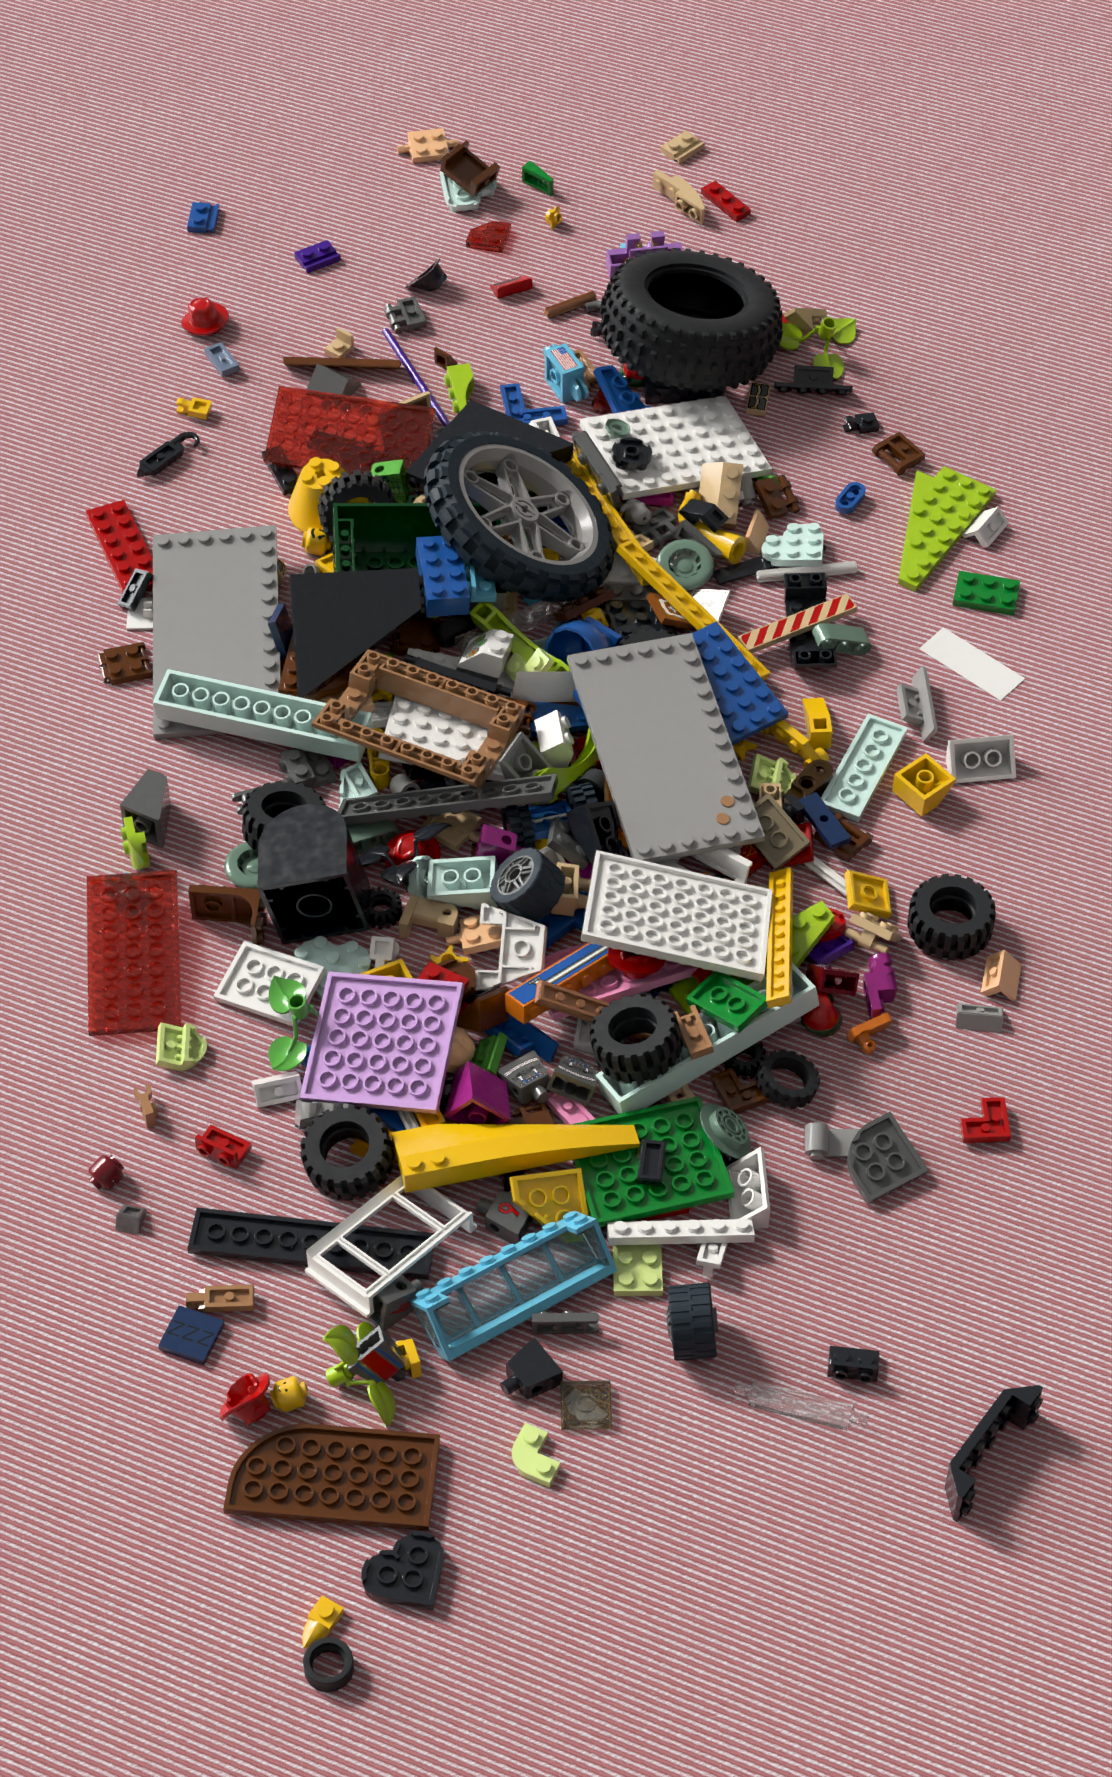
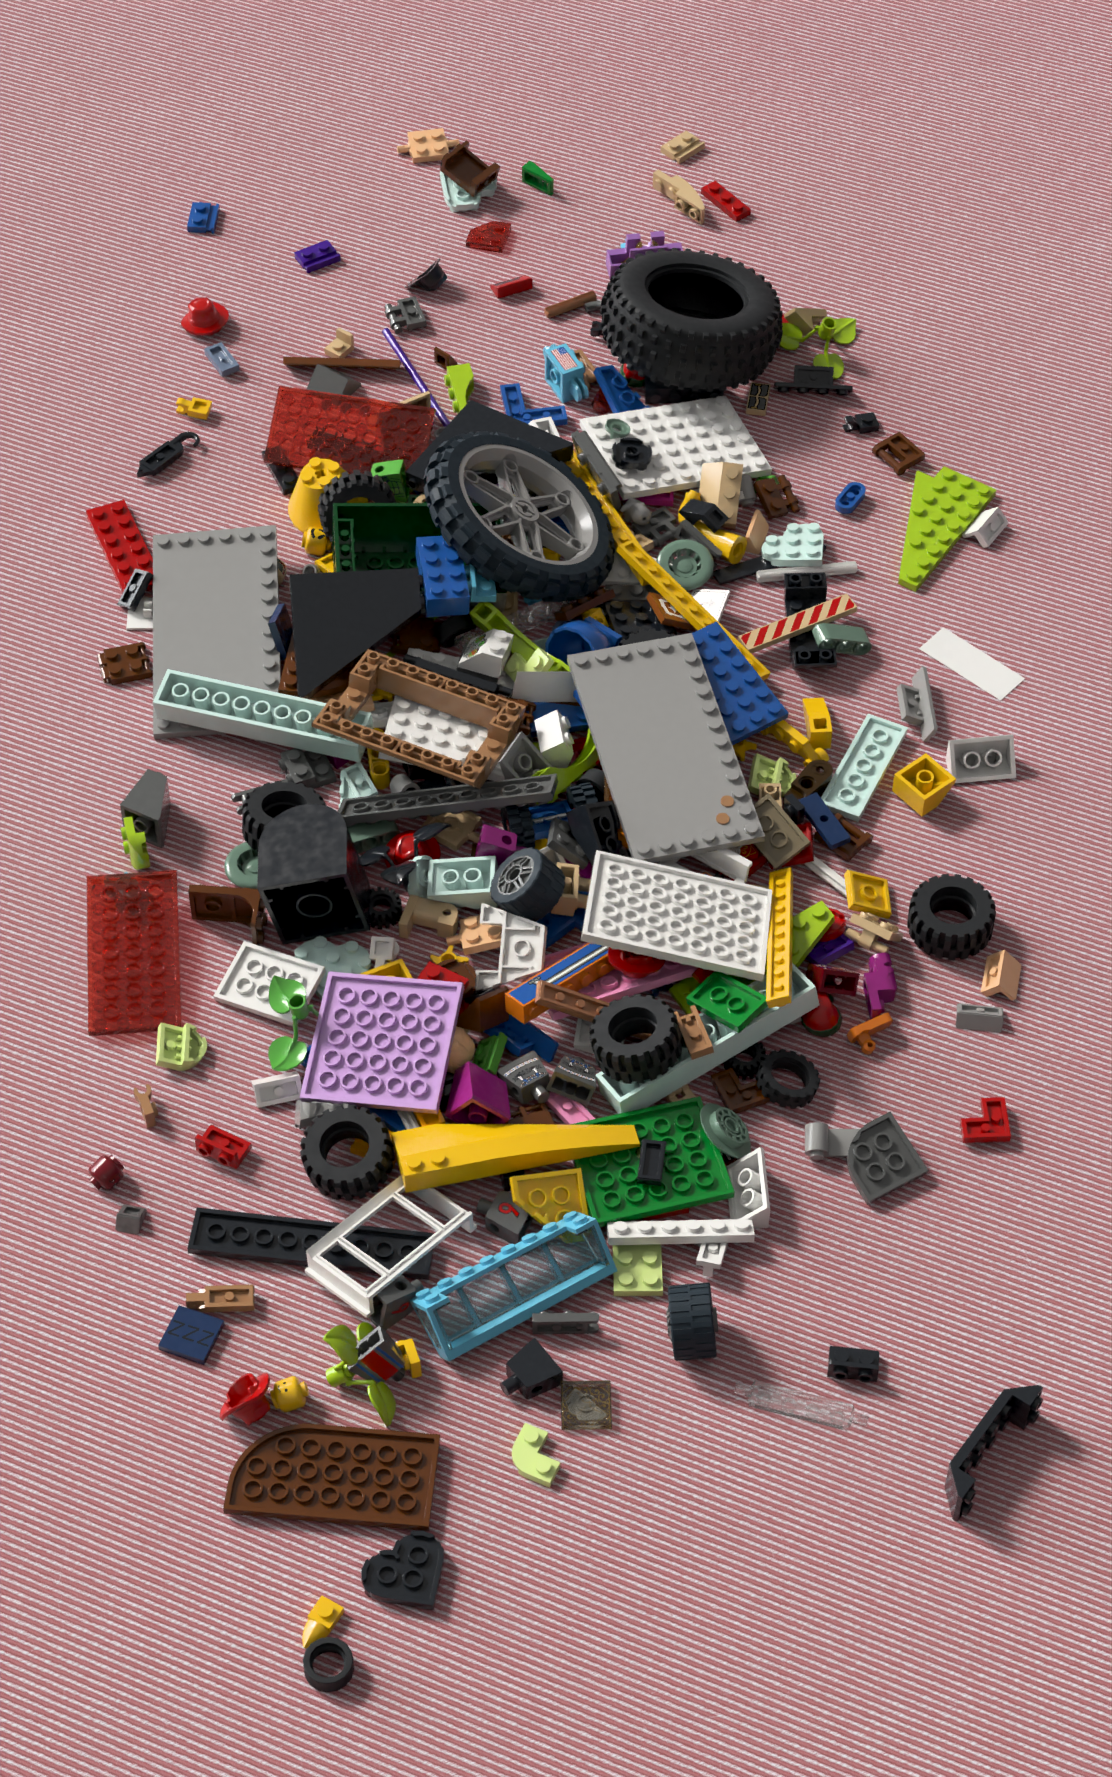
yellow plate [545,206,562,229] -> none
green plate [953,571,1021,615] -> none

